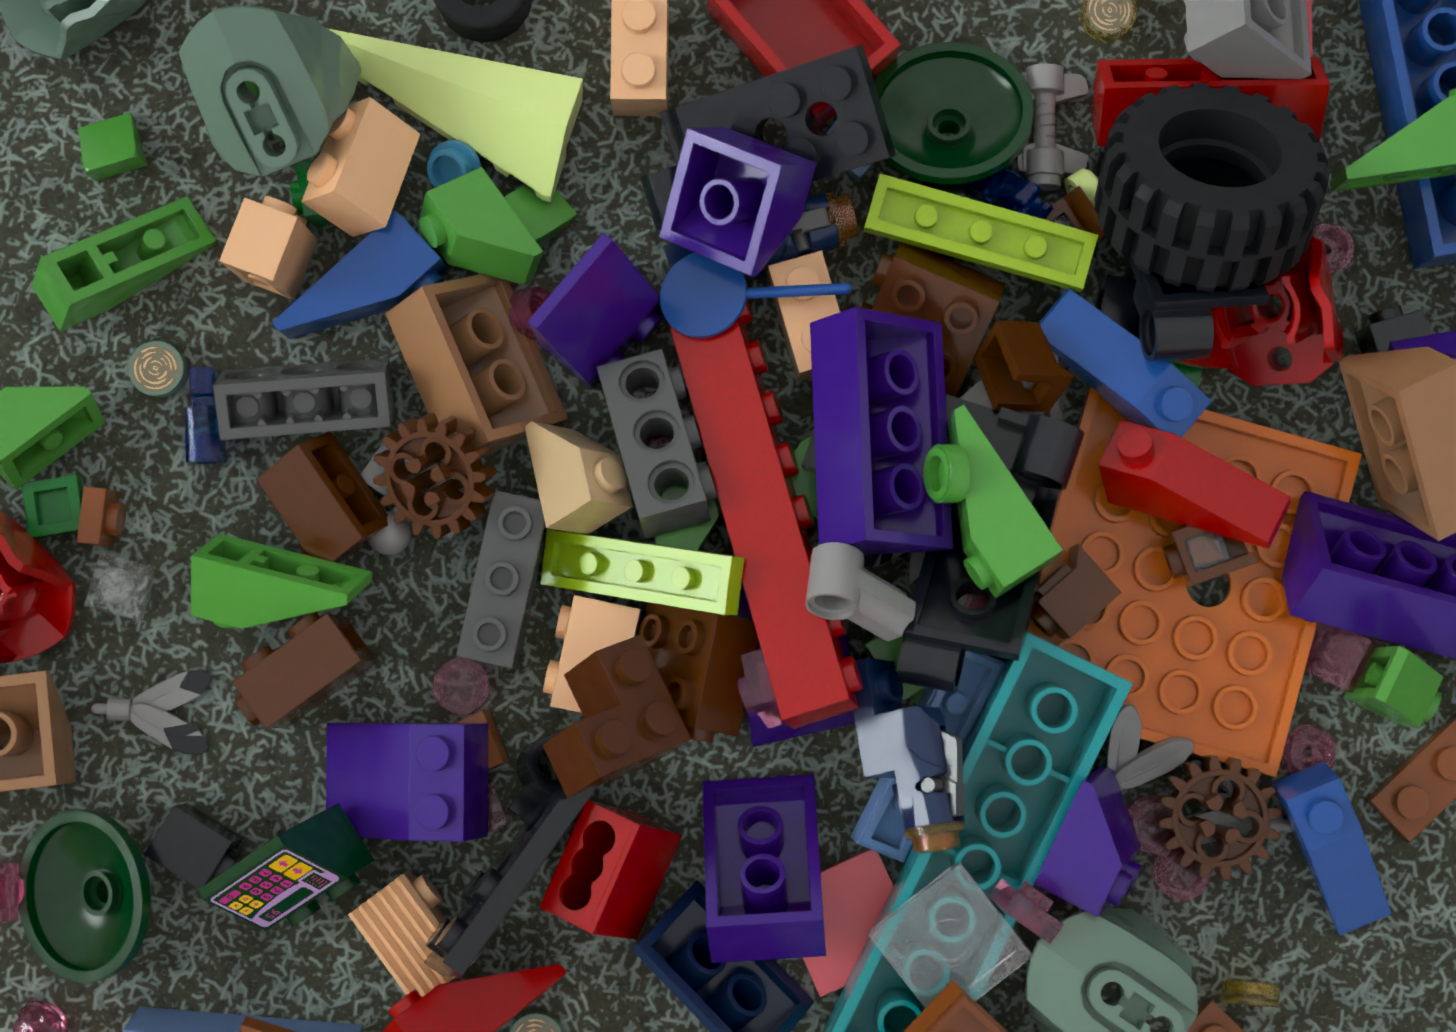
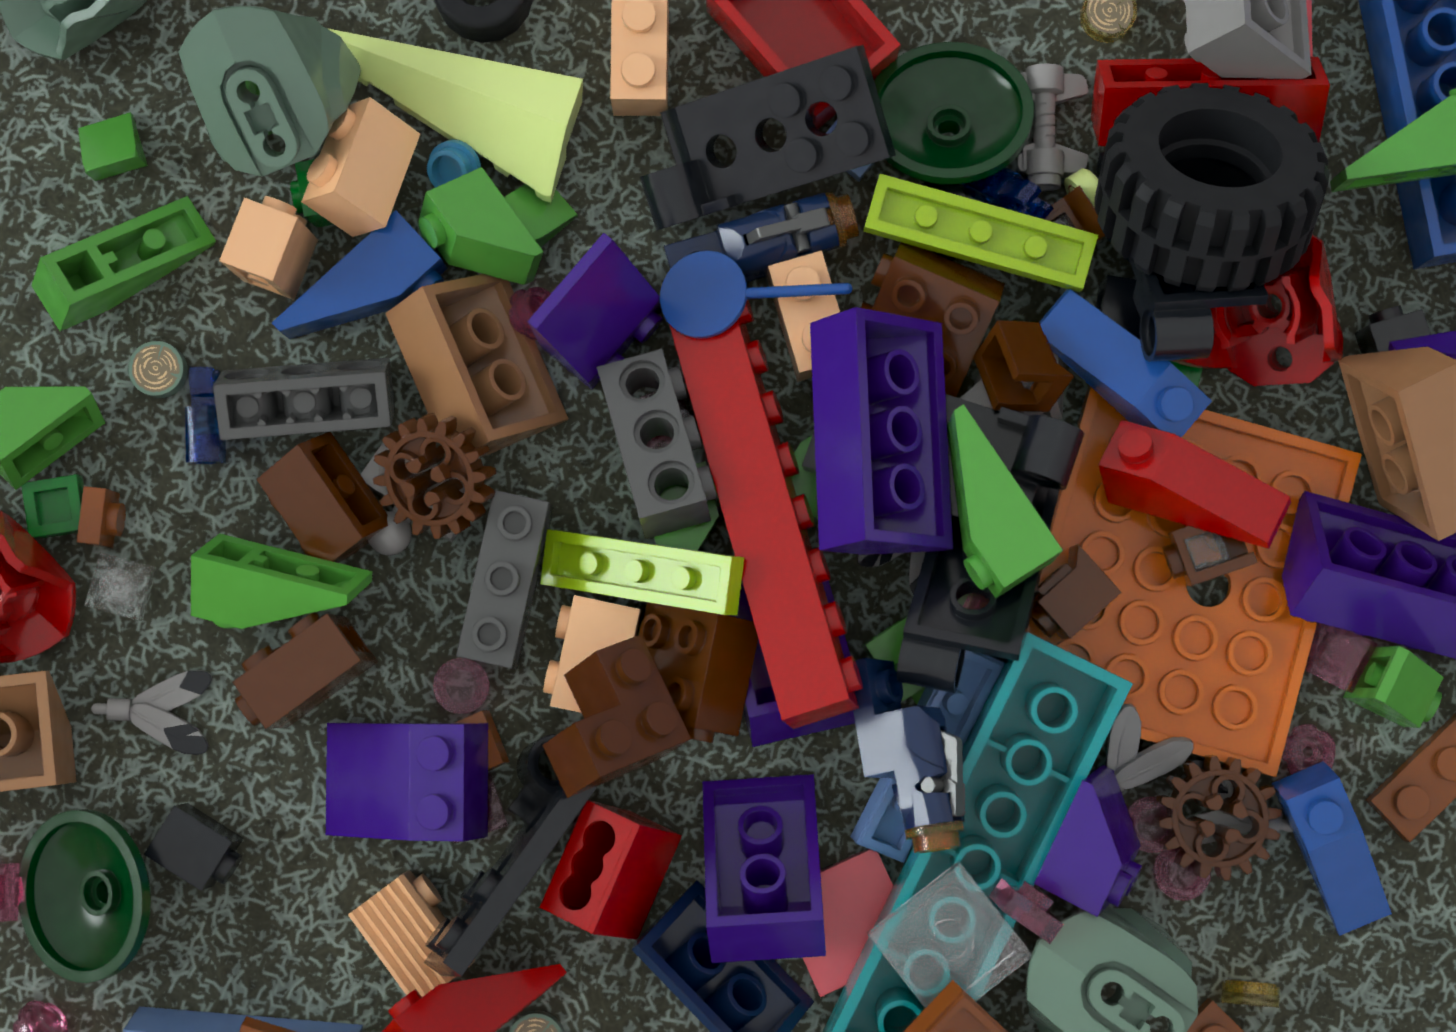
dark green slope [197,803,375,930] -> none
tan slope [524,421,633,534] -> none
dark purple slope [659,126,817,276] -> none
clear pink plate [738,649,785,729] -> none
light grey piece [805,542,916,642] -> none
bright green tile [923,444,971,503] -> none
clear pink plate [1313,222,1354,276] -> none

